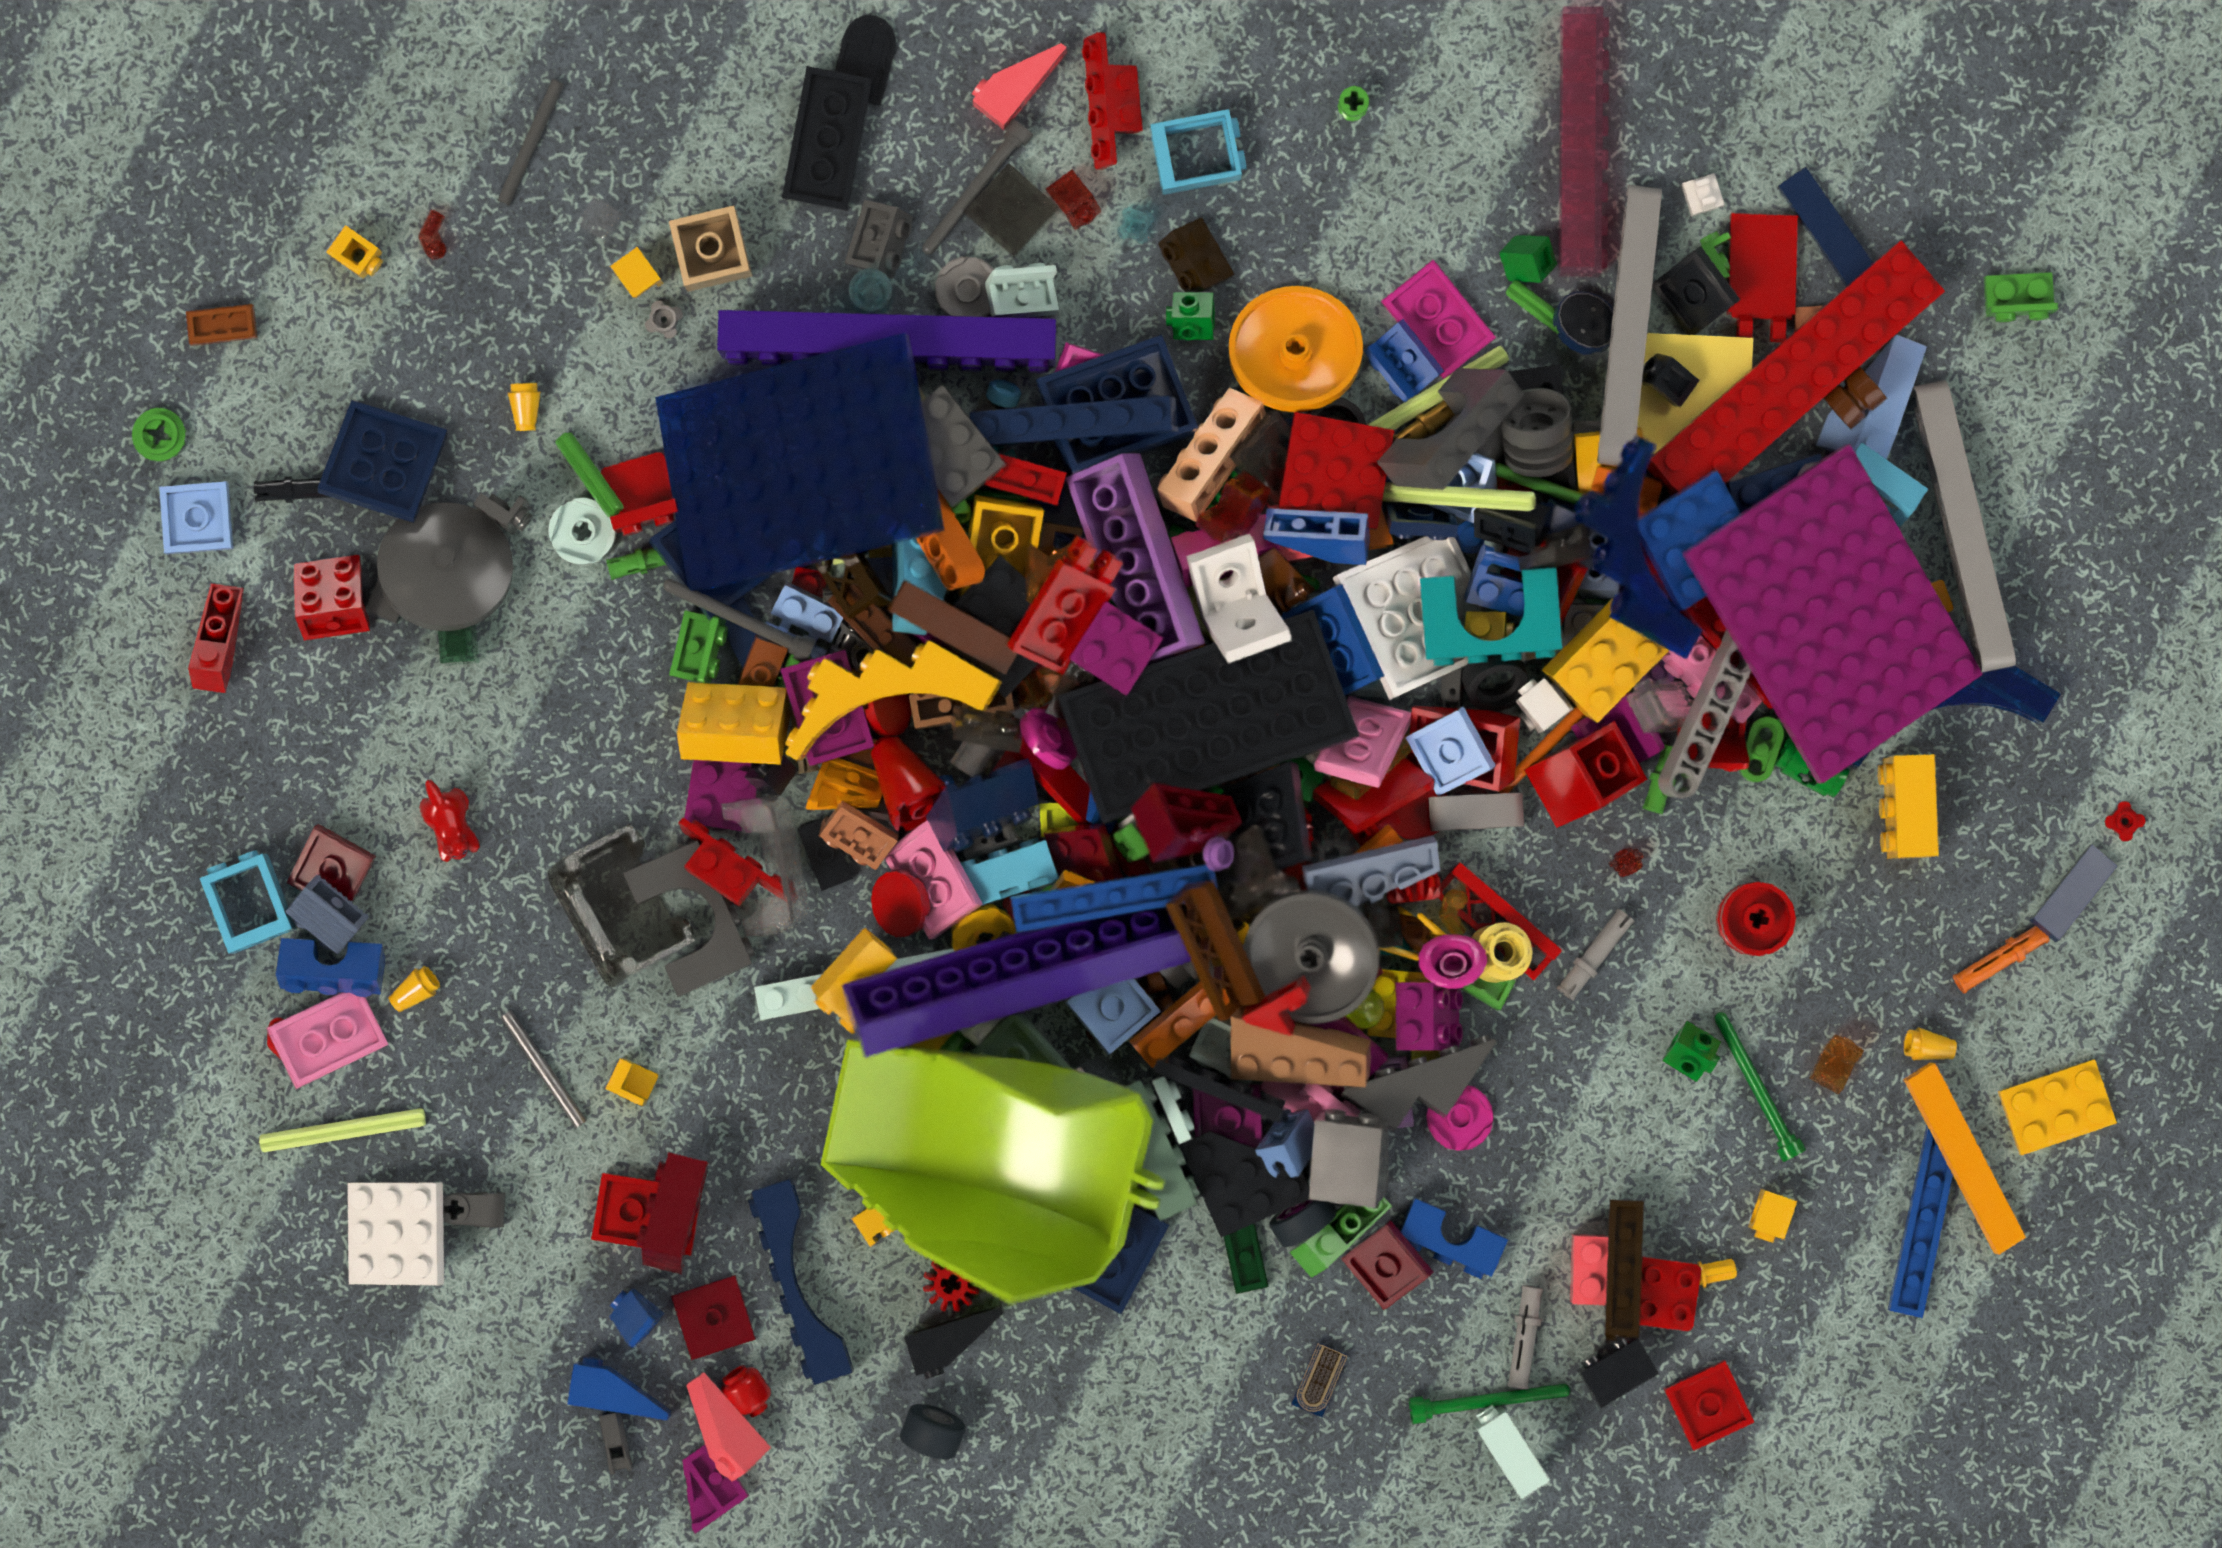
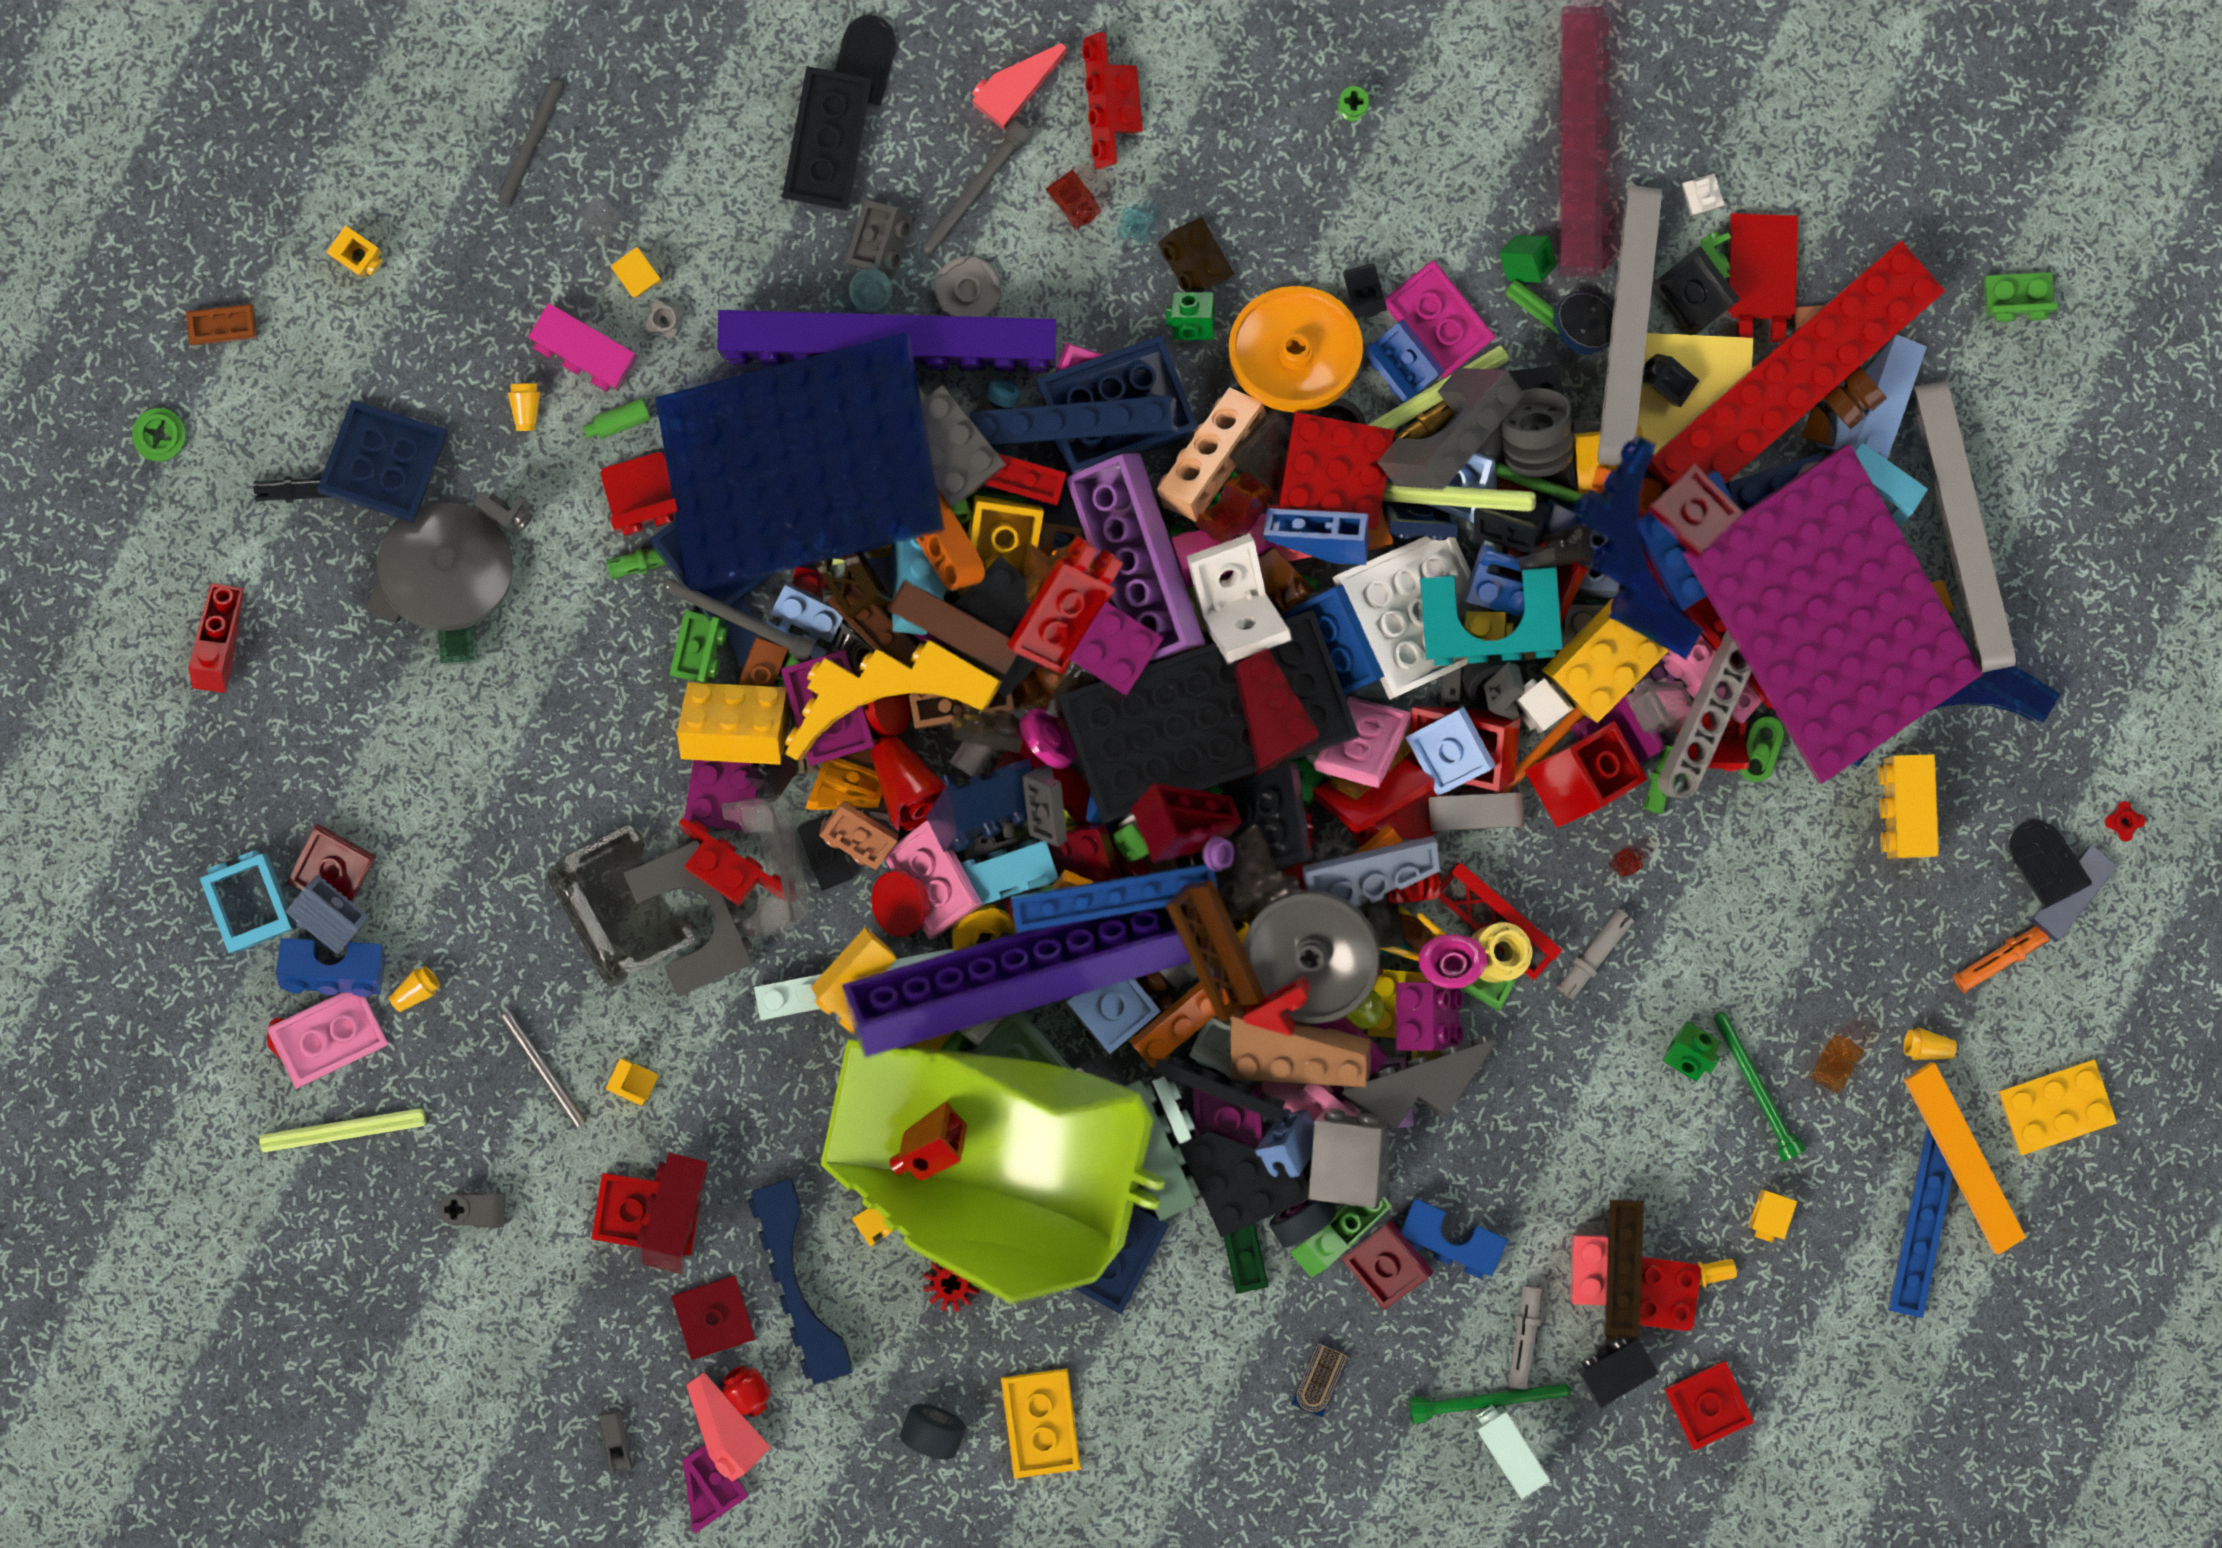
light blue plate [159,481,233,554] -> none
red bracket [294,555,370,641] -> none
white plate [348,1182,444,1285] -> none
clear red arm [418,209,447,260] -> none
red animal [419,780,480,862] -> none
light aqua plate [548,498,617,566] -> none
bright green axle [555,432,624,517] -> none
blue slope [567,1357,671,1420] -> none
blue slope [609,1288,665,1348] -> none
tan brick [669,205,752,292] -> none
black slope [904,1305,1004,1379] -> none
clear smoke plate [964,163,1059,258] -> none
light aqua bracket [985,263,1059,318] -> none
medium azure window [1150,109,1247,195] -> none
dark pink tile [1426,1085,1493,1151] -> none
clear yellow arm [1439,889,1468,935] -> none
blue plate [1455,521,1484,554] -> none
red wheel [1716,882,1796,956] -> none
green piece [1775,737,1850,798] -> none
dark blue tile [1777,167,1873,286] -> none
none -> dark pink brick [528,303,638,392]
none -> bright green cylinder [583,397,651,439]
none -> red torso [889,1102,967,1181]
none -> yellow tile [1001,1368,1081,1478]
none -> dark grey bracket [1023,763,1067,847]
none -> dark red wedge [1234,647,1319,775]
none -> black bracket [1343,263,1388,319]
none -> dark grey bracket [1484,662,1525,720]
none -> dark red plate [1648,464,1743,558]
none -> reddish brown tile [1801,406,1836,447]
none -> black window [2009,820,2092,909]

